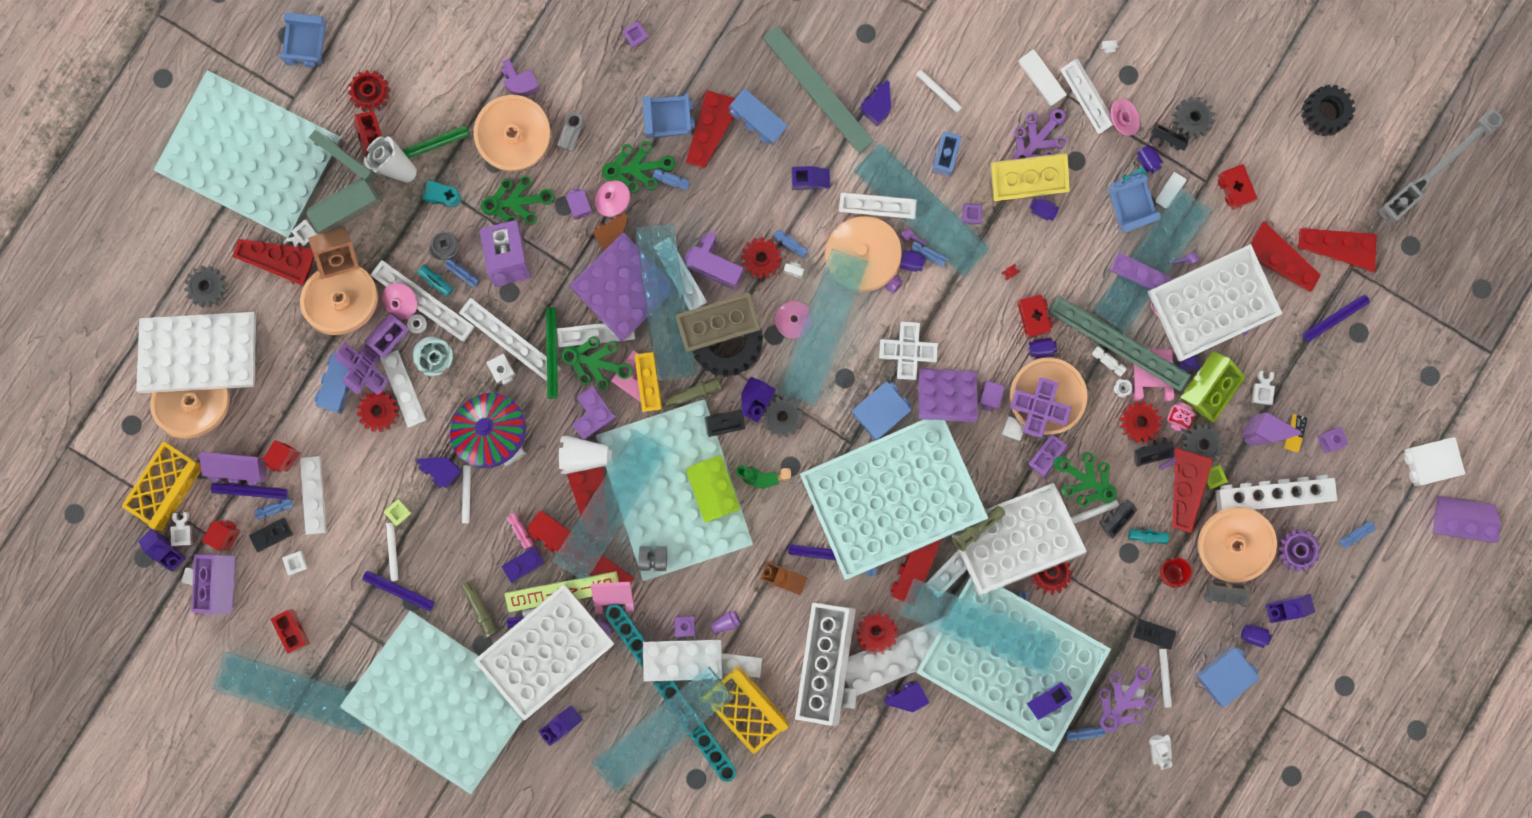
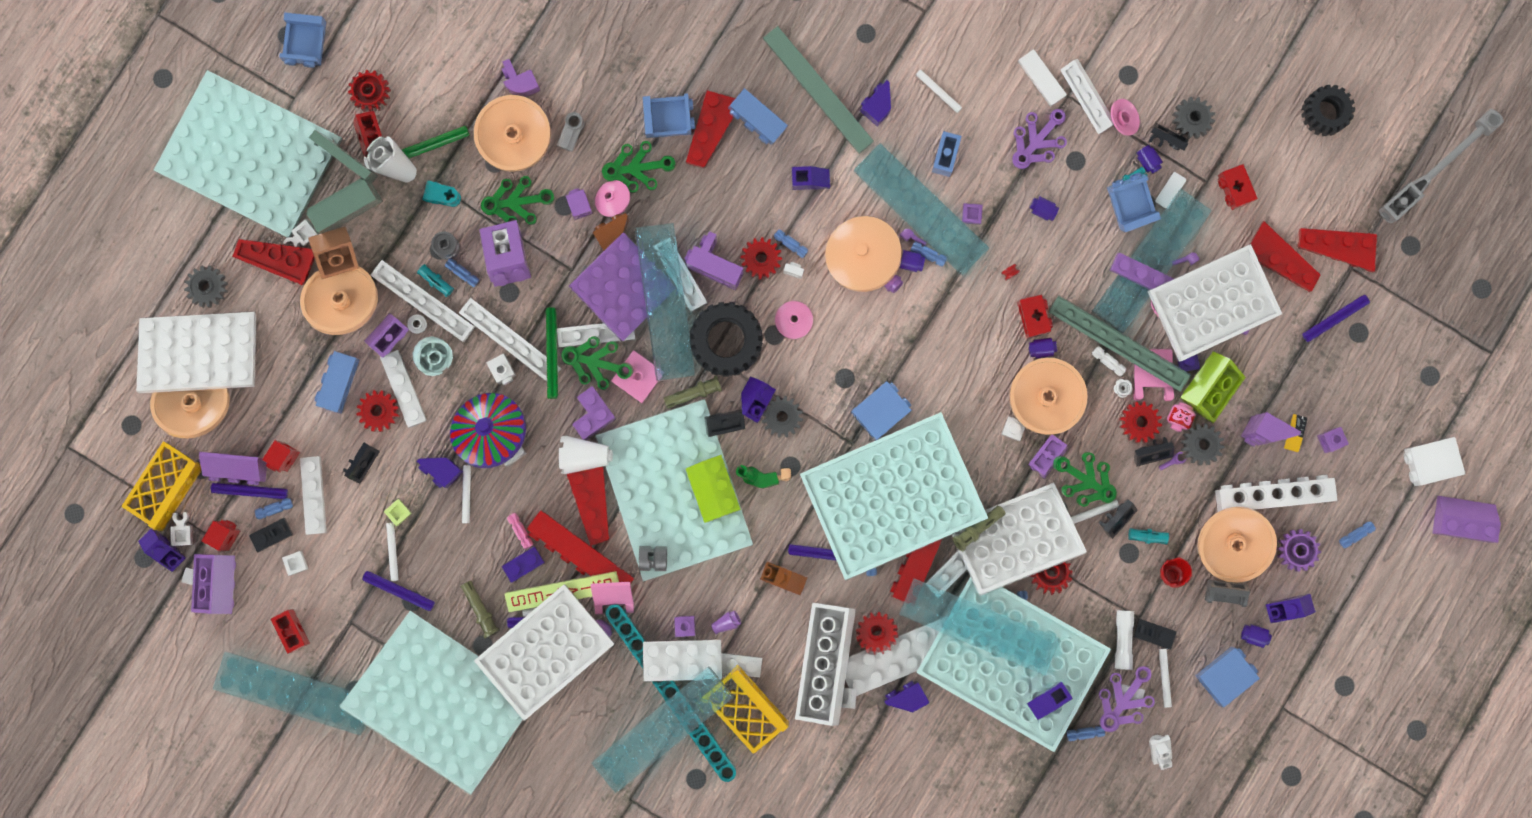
medium lavender plate [334,342,388,395] -> none
bright pink dish [382,282,418,320] -> none
dark purple slope [538,705,583,746] -> none
clear light blue plate [552,430,668,582] -> none
medium lavender plate [622,21,649,48] -> none
yellow plate [634,352,662,412] -> none
medium blue axle [653,169,690,190] -> none
dark tan plate [675,293,761,353] -> none
clear light blue plate [779,248,868,406] -> none
white plate [839,192,917,219] -> none
white plate [879,322,938,381] -> none
medium lavender plate [918,369,978,422] -> none
medium lavender brick [978,381,1005,412] -> none
light yellow plate [991,153,1070,201] -> none
medium lavender plate [1010,377,1072,438] -> none
white plate [1100,40,1119,53] -> none
red wing [1172,448,1214,533] -> none
lime plate [1206,464,1228,490] -> none
white plate [1251,371,1275,406] -> none
none -> black plate [343,442,380,484]
none -> white axle [1115,610,1134,670]

